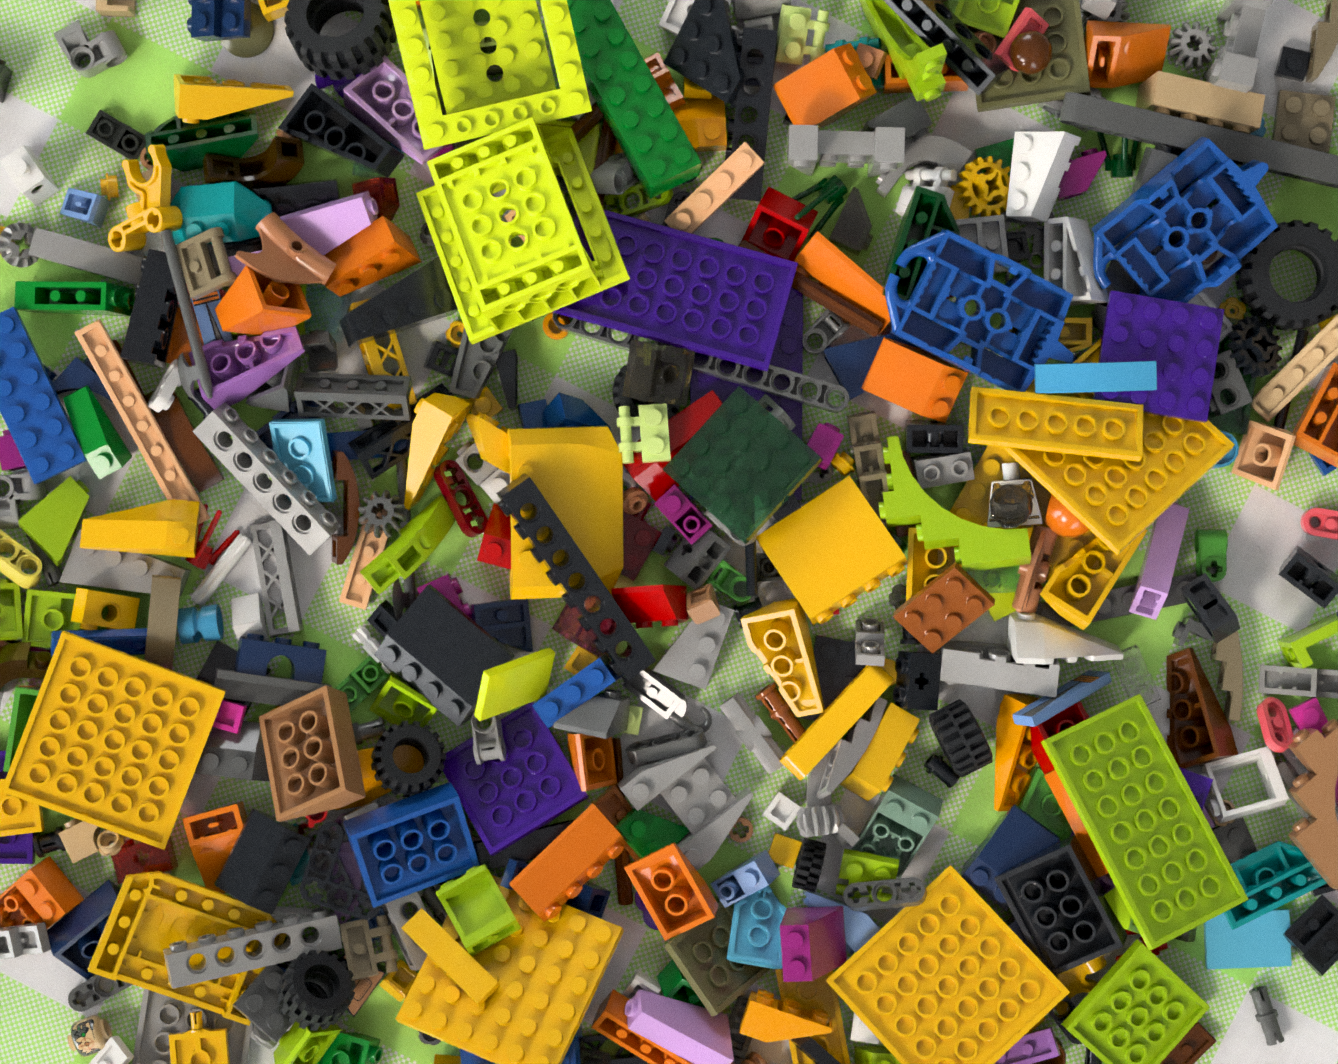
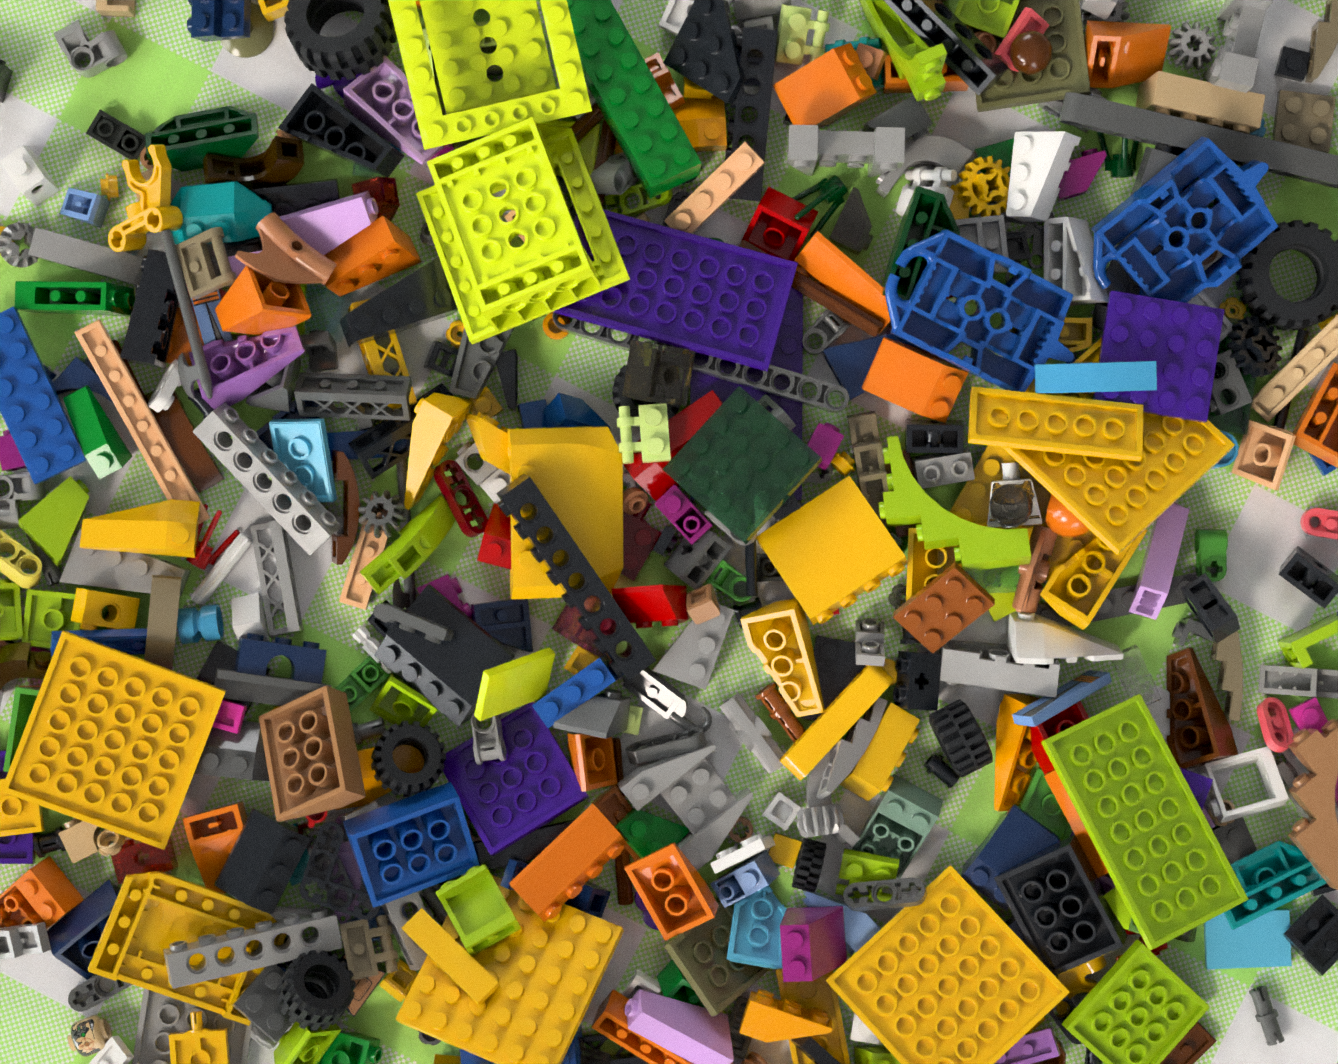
yellow wedge [174,74,294,124] -> none
none -> dark grey hinge [373,603,454,644]
none -> white plate [710,833,776,874]

